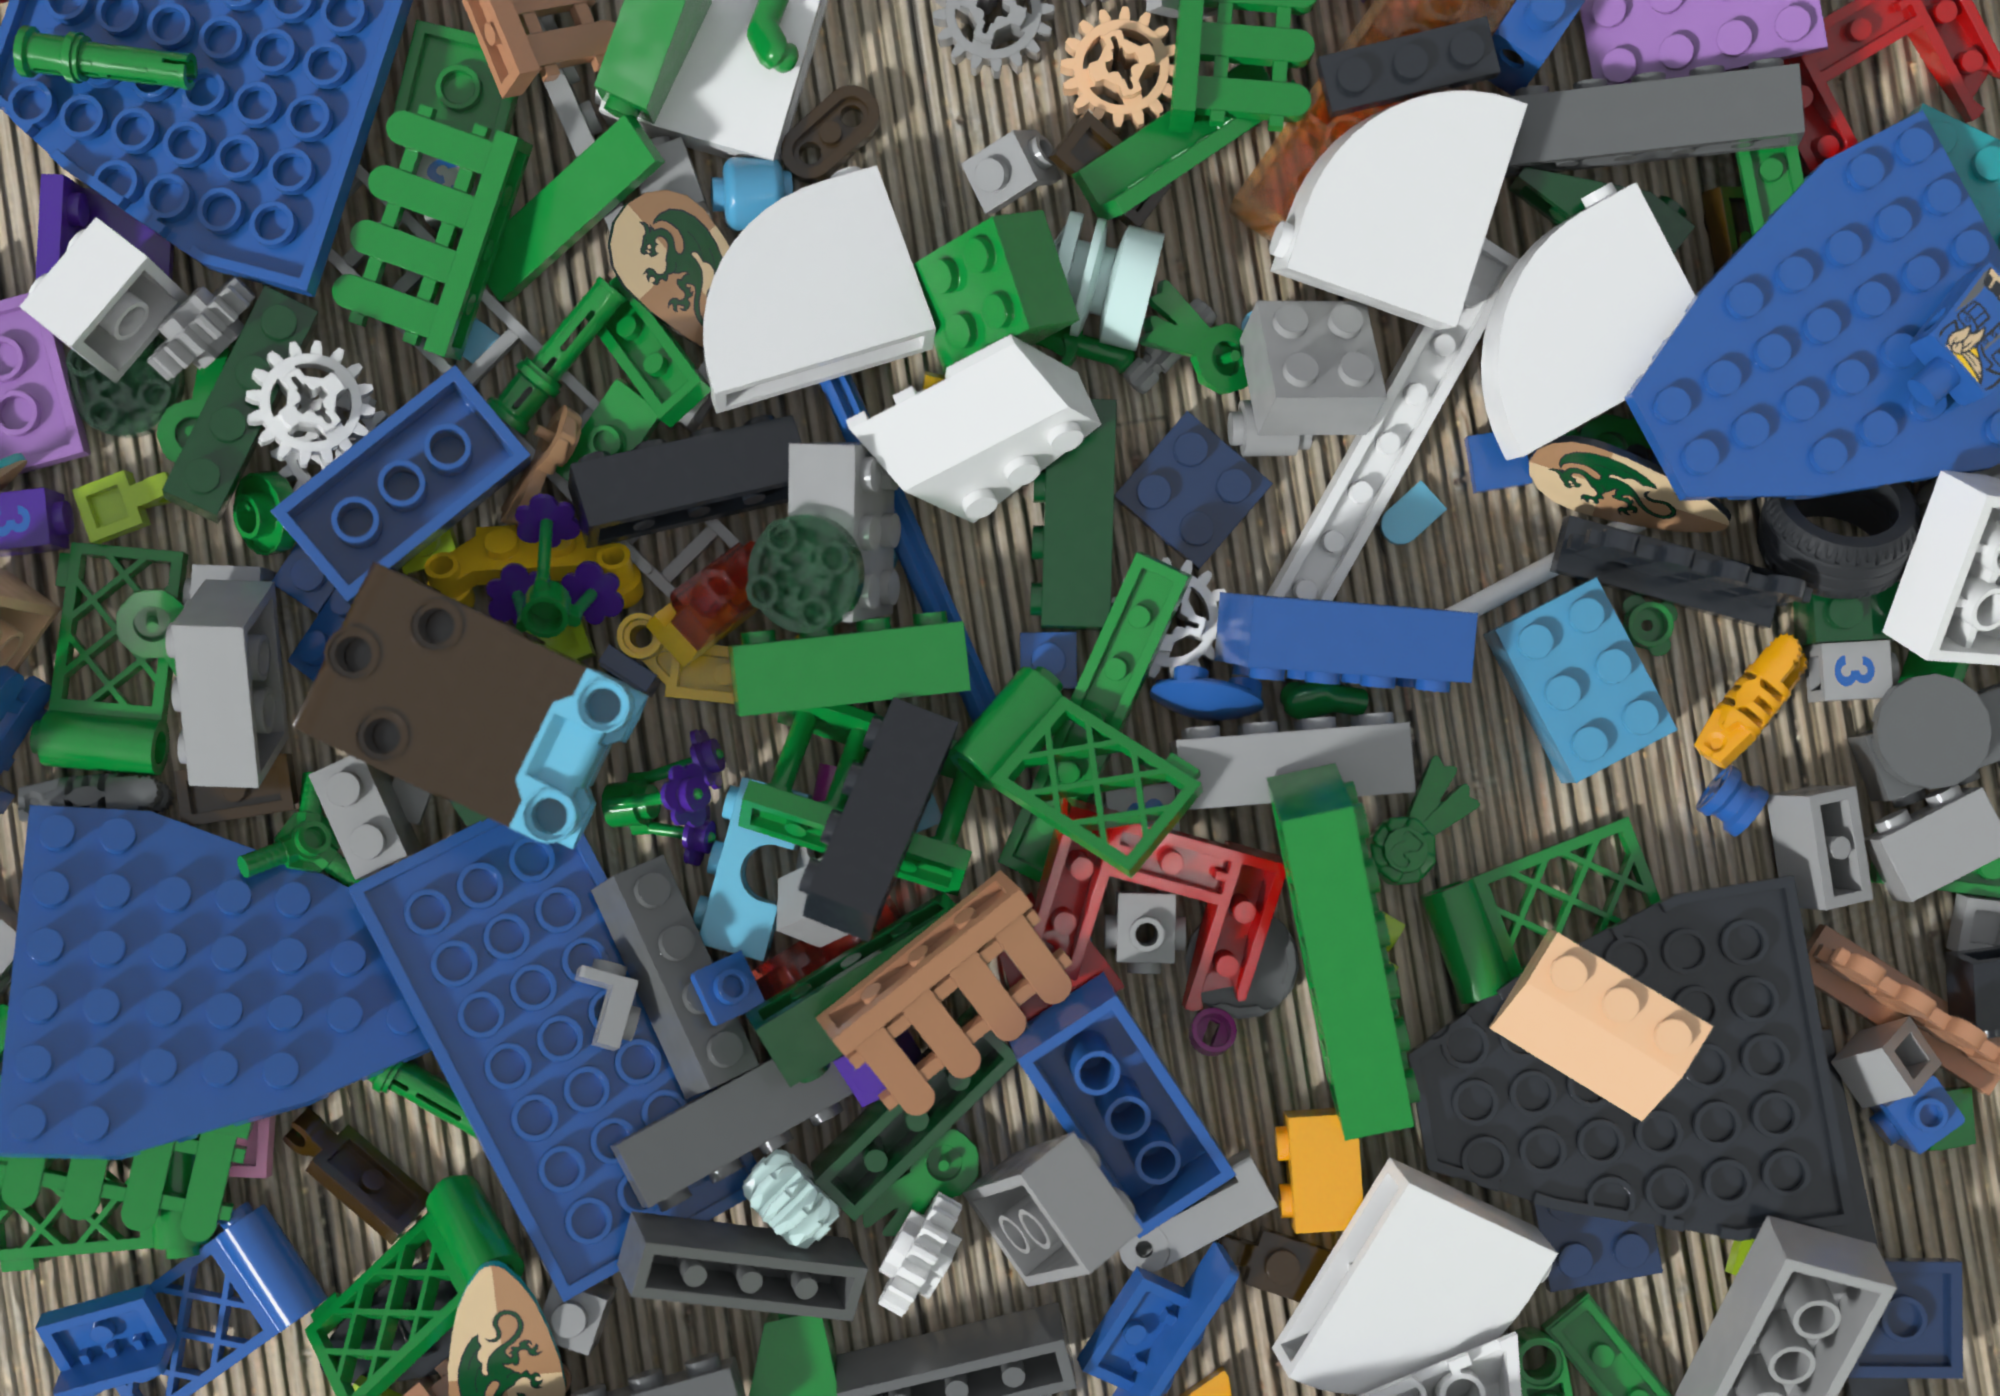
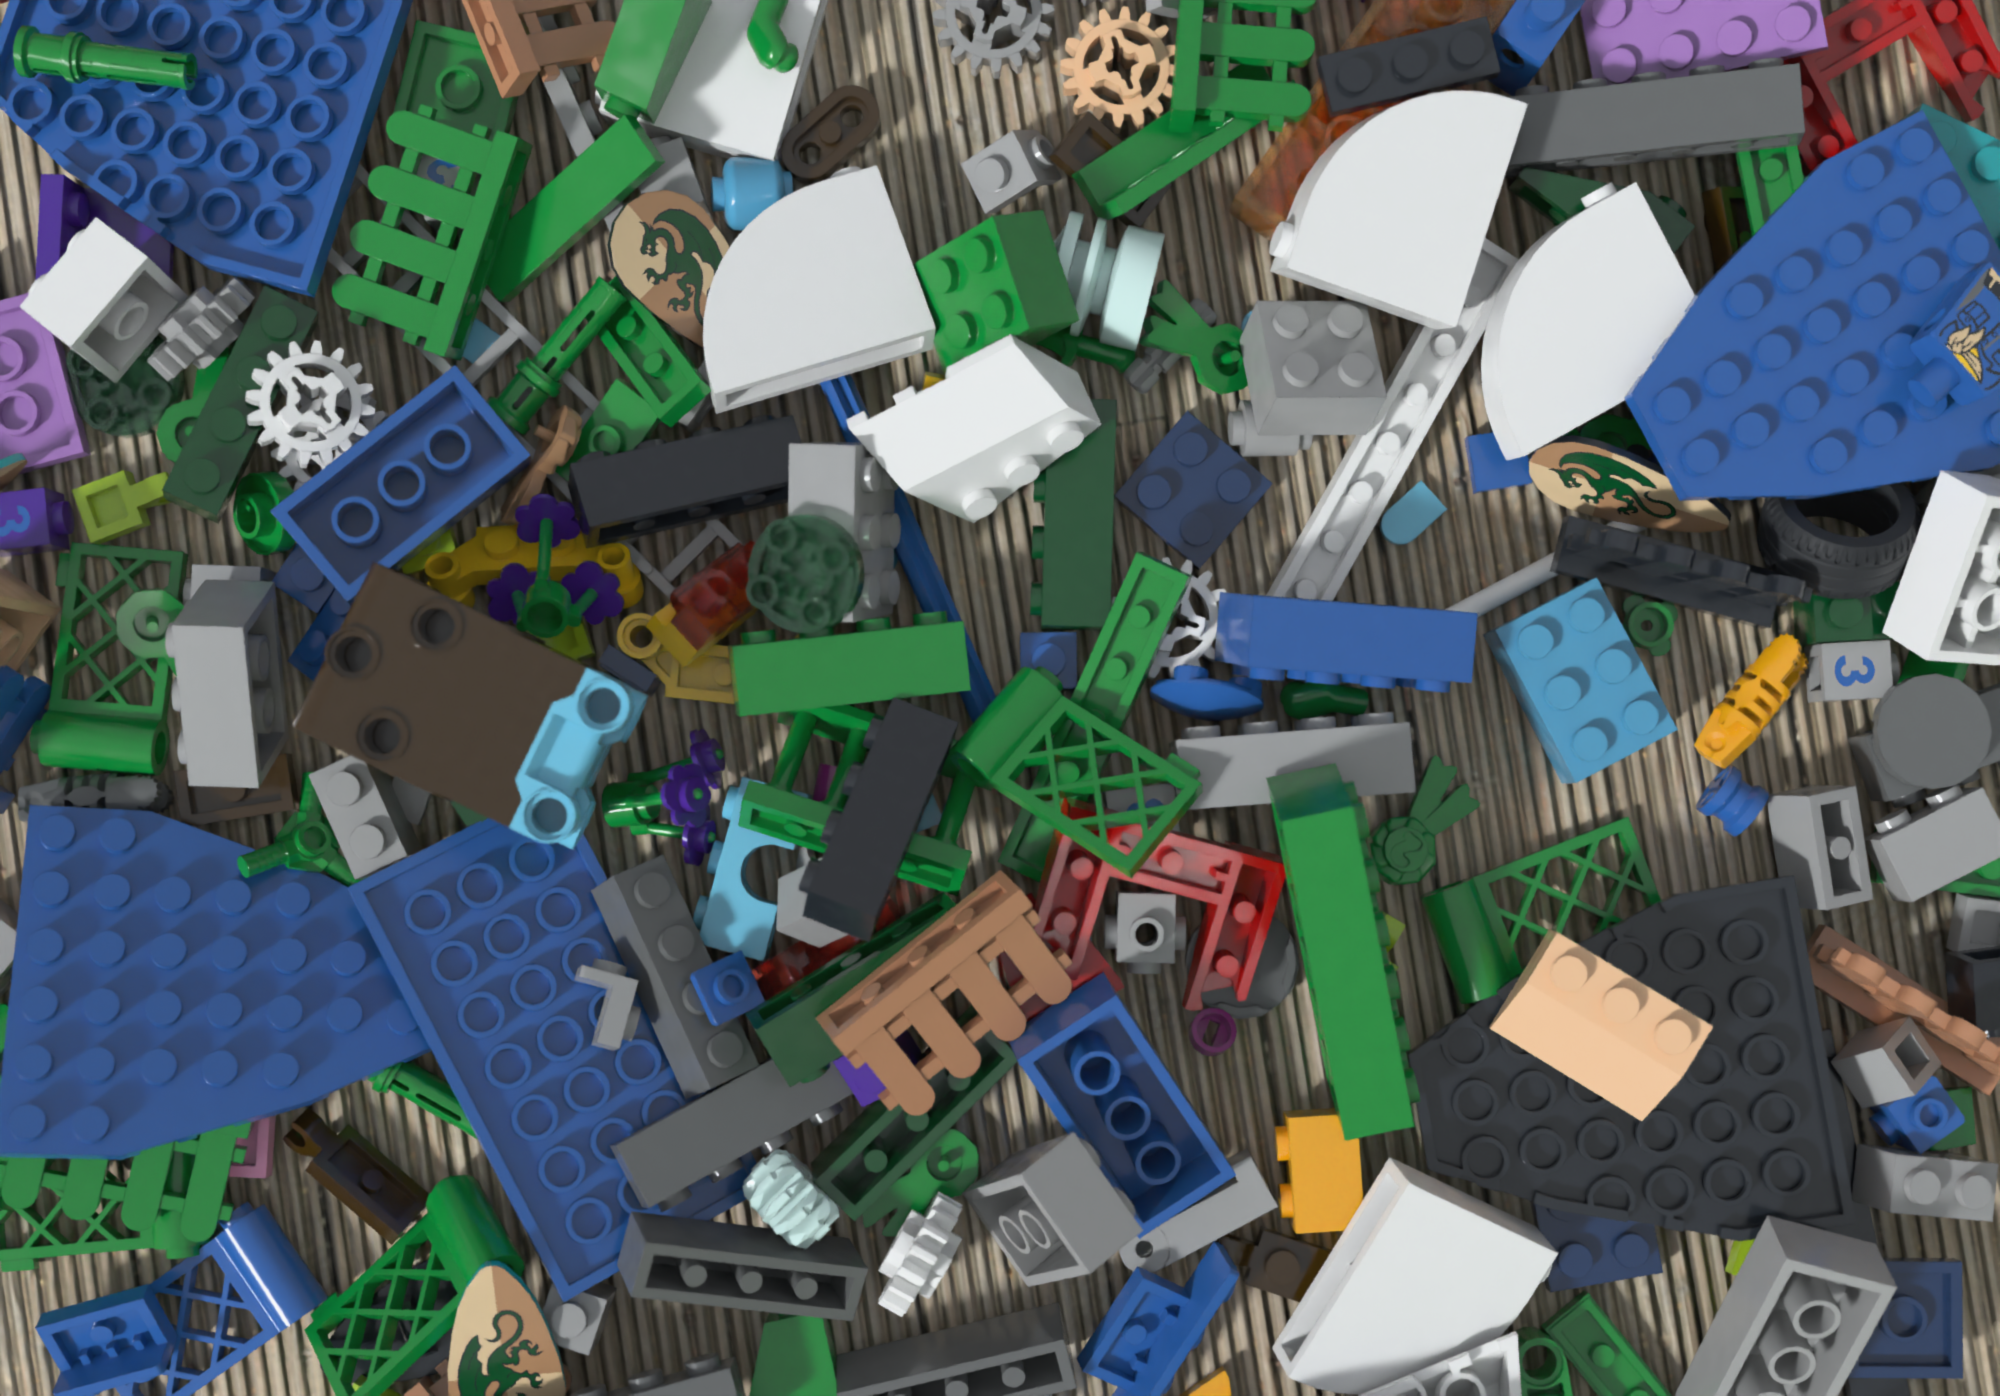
none -> light grey brick [1852,1144,1998,1222]

